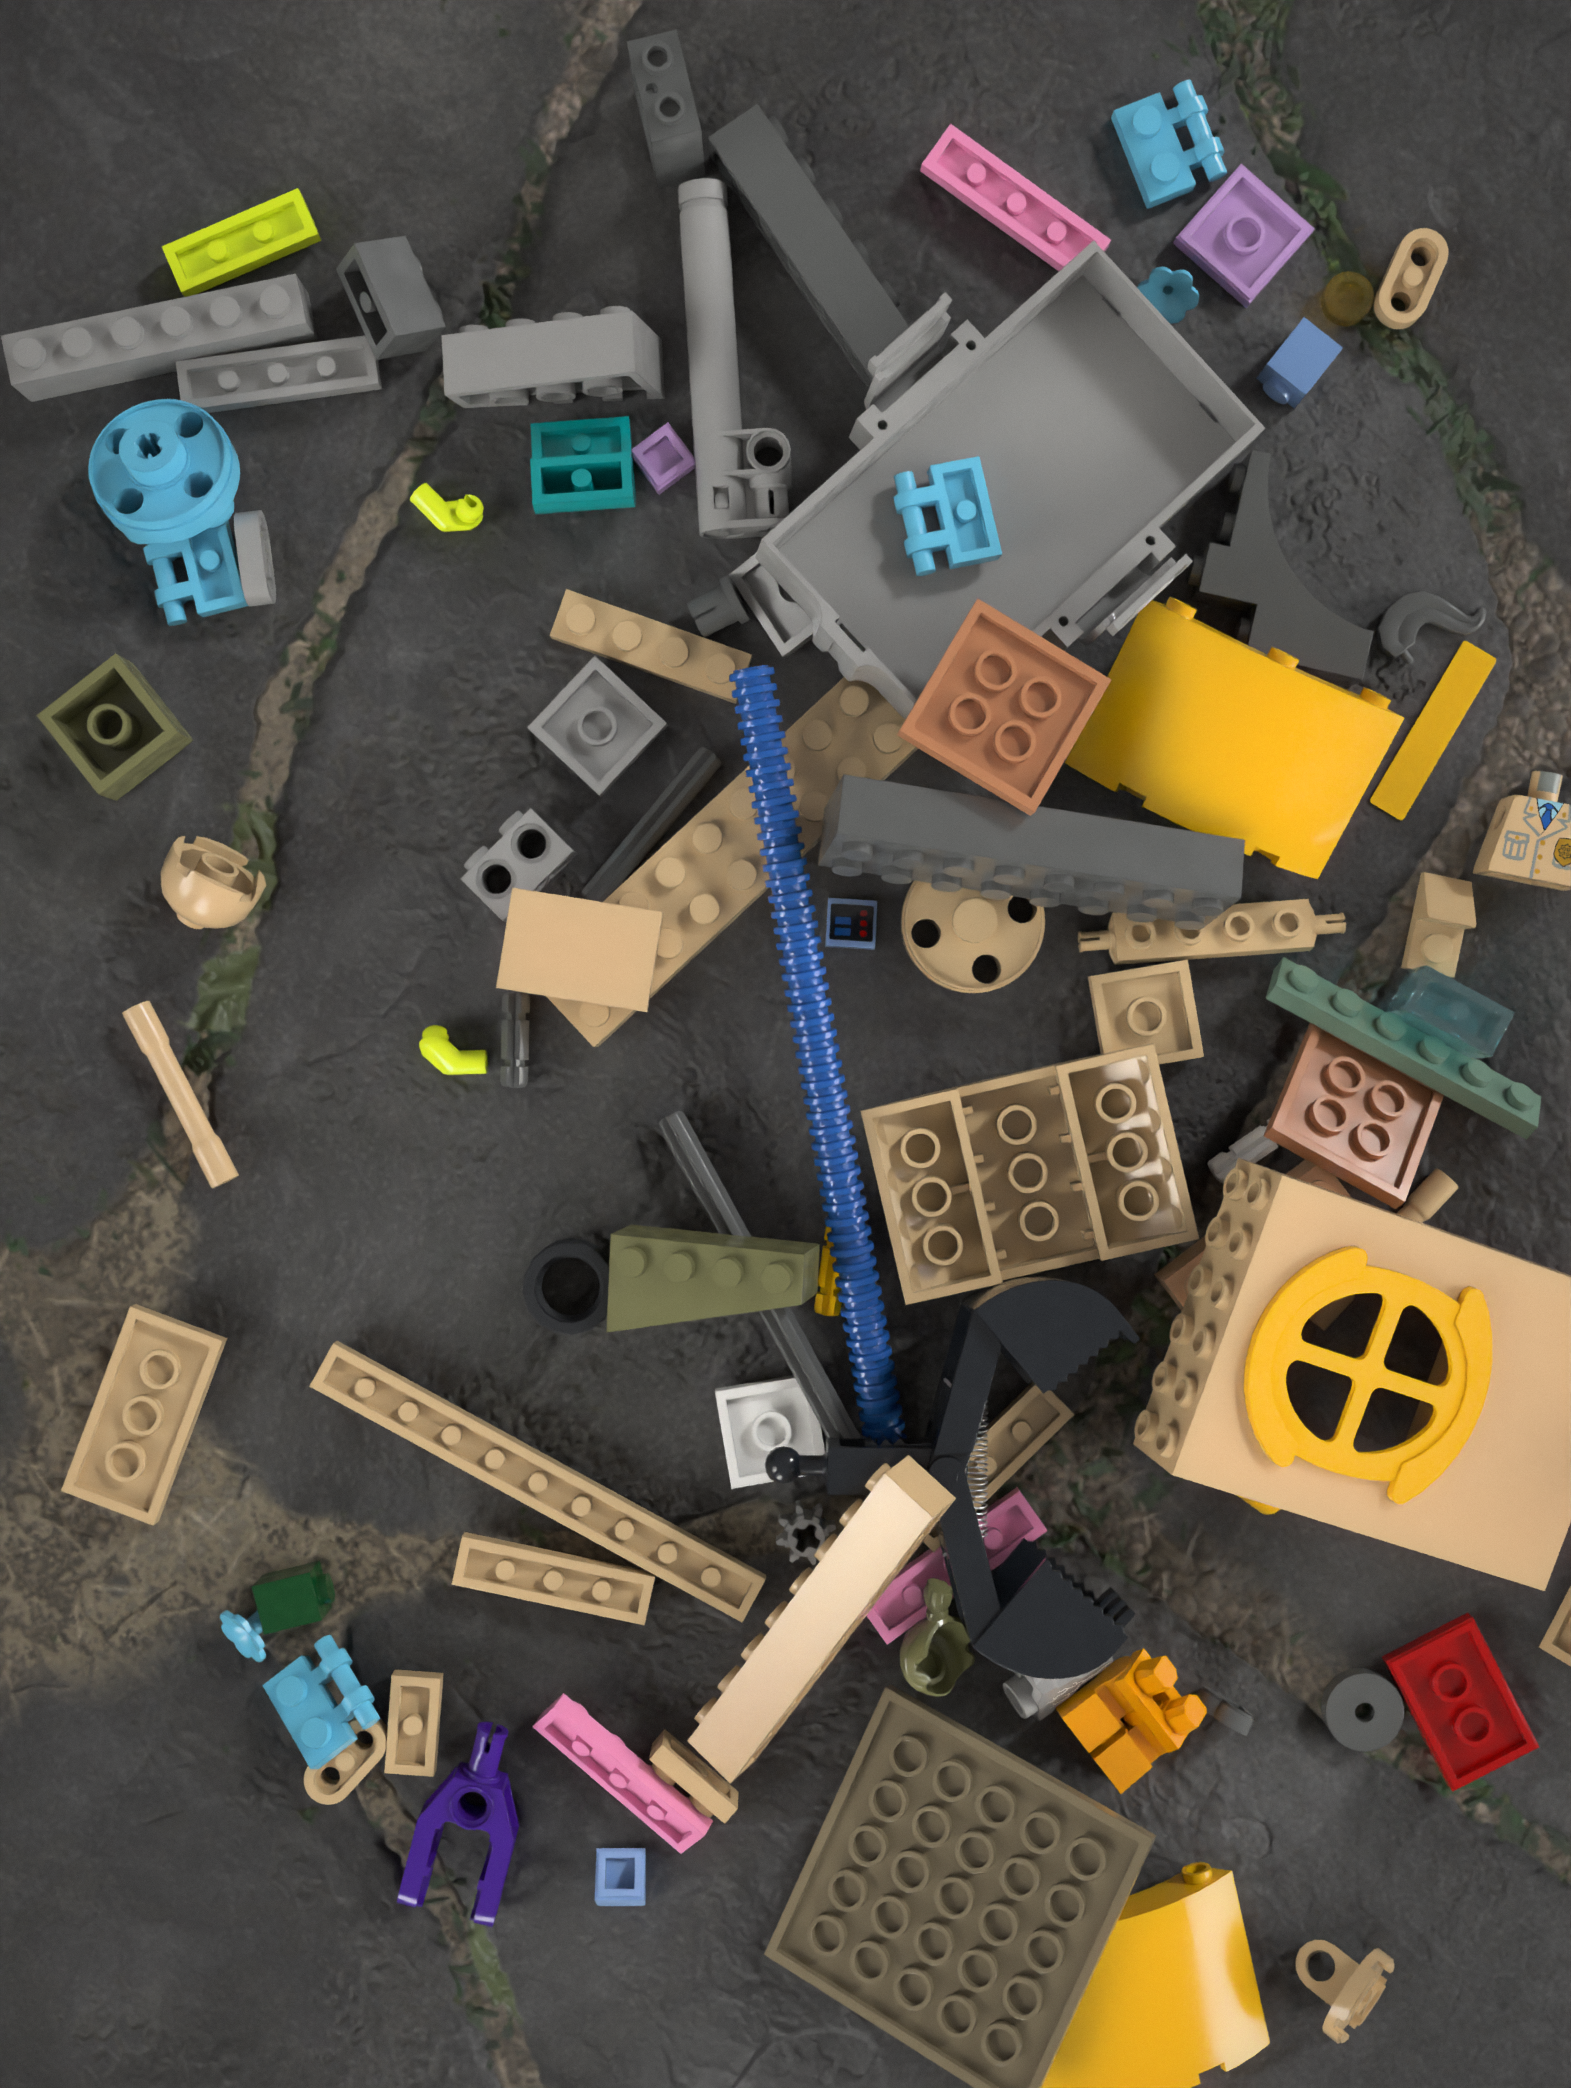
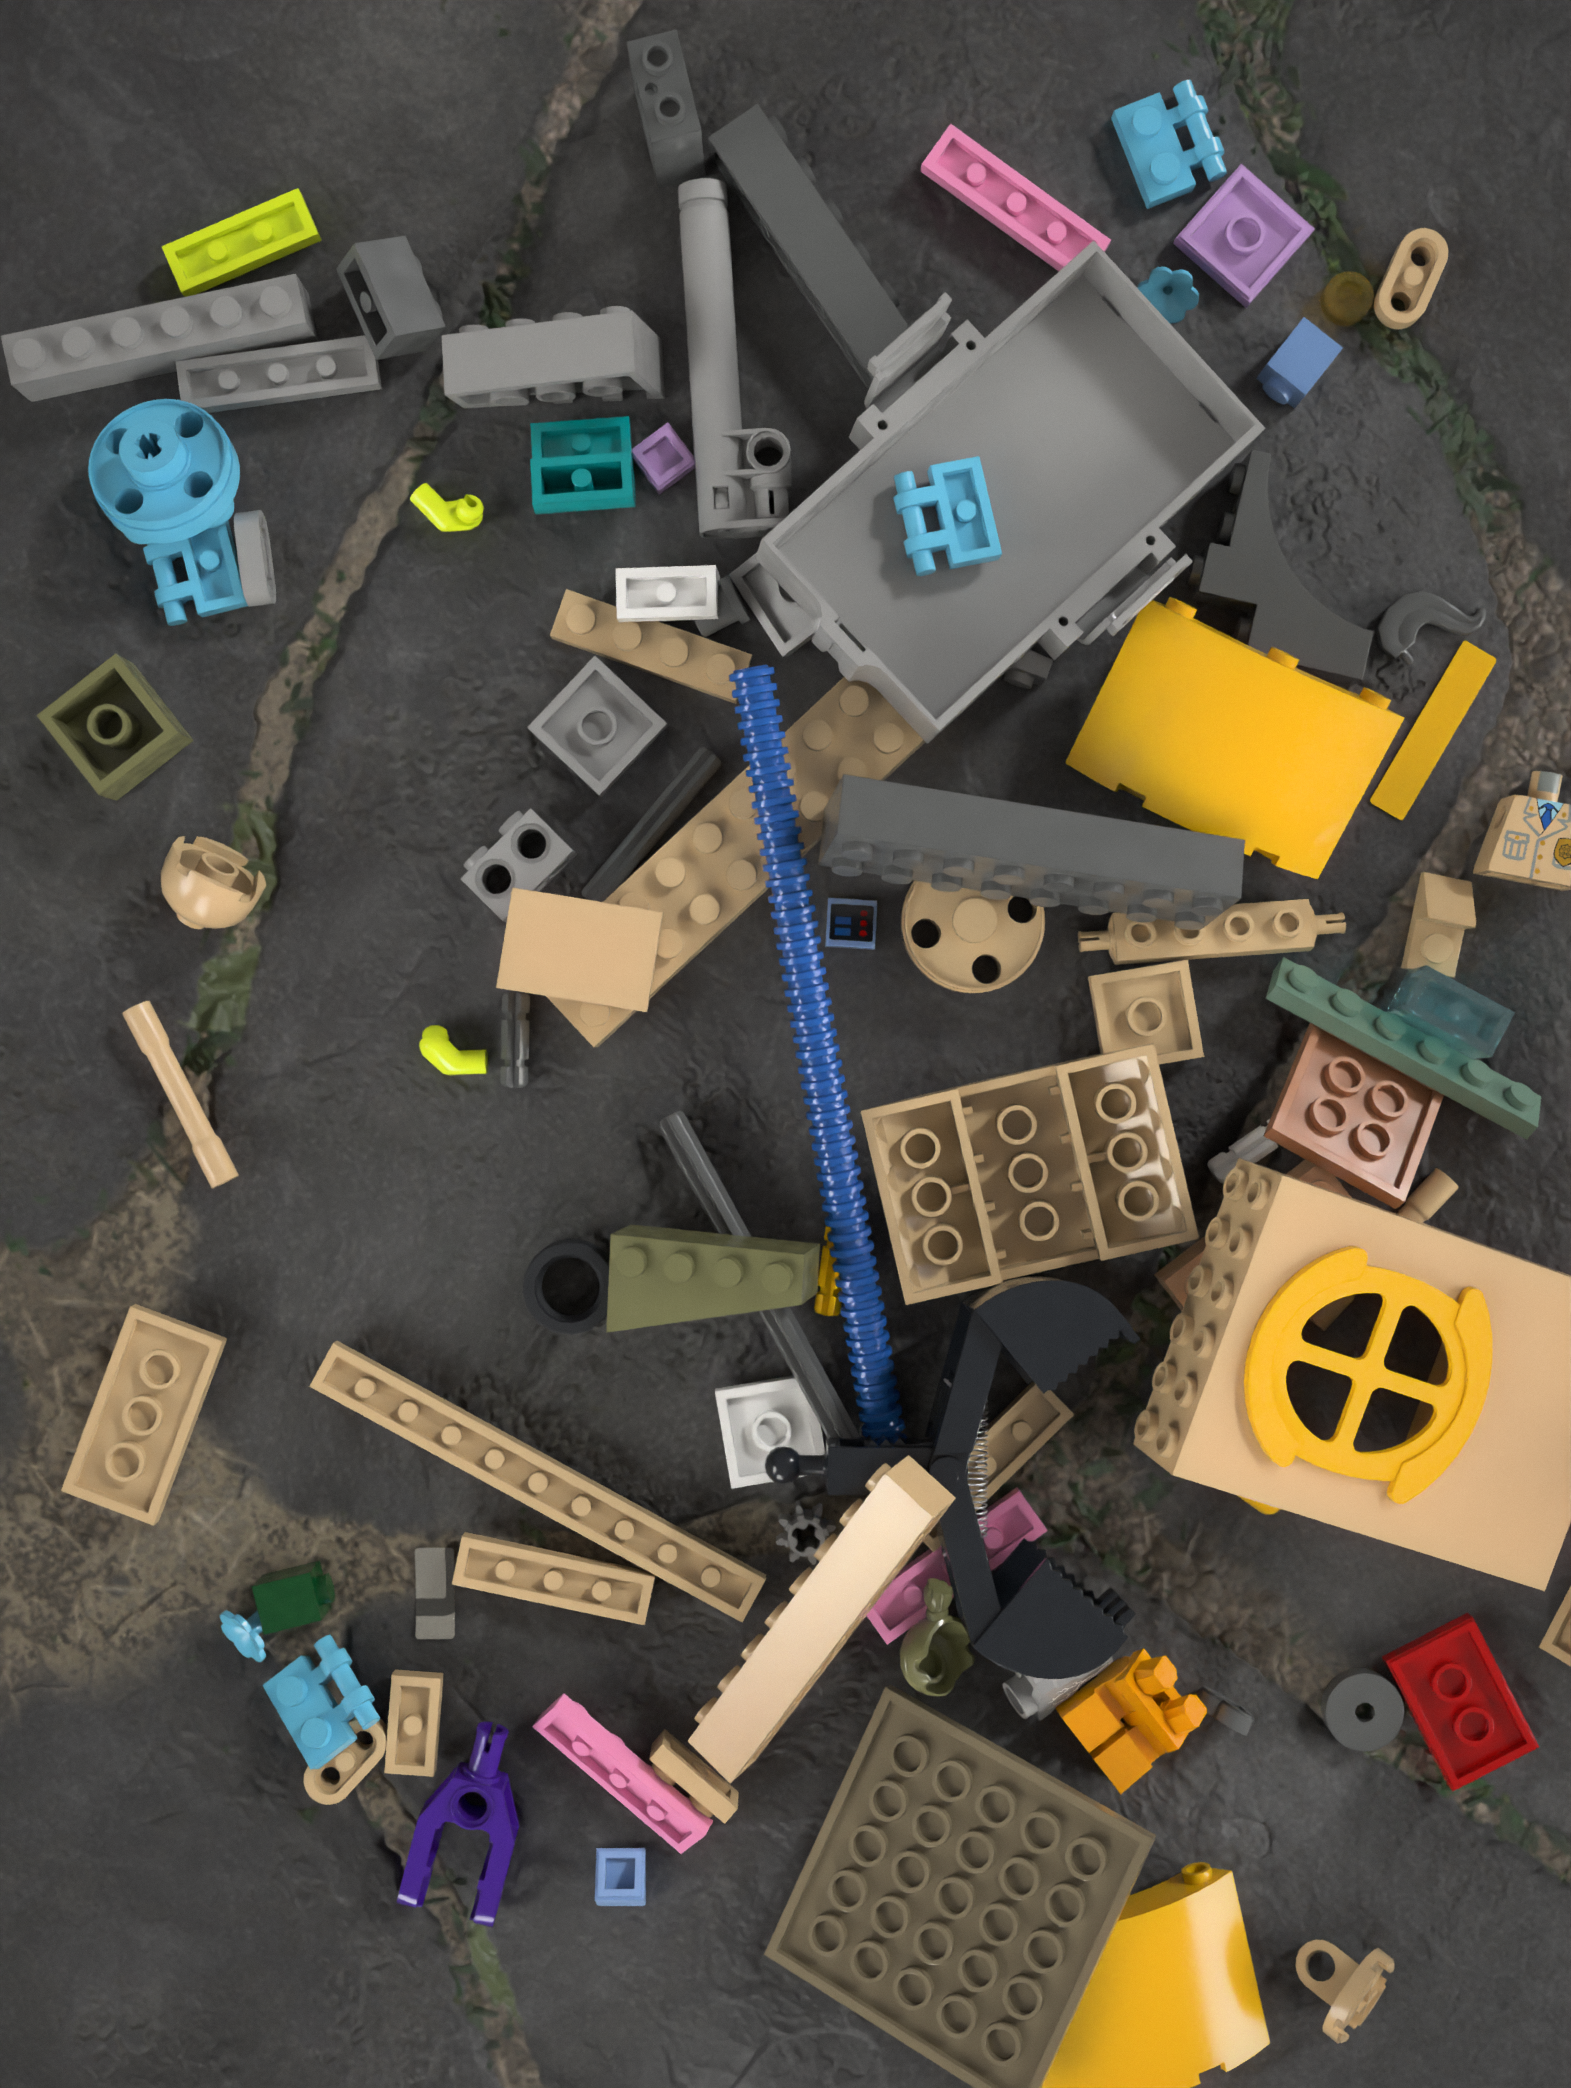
nougat plate [897,598,1111,816] -> none
none -> clear smoke sticker [415,1548,455,1639]
none -> white panel [616,565,720,622]

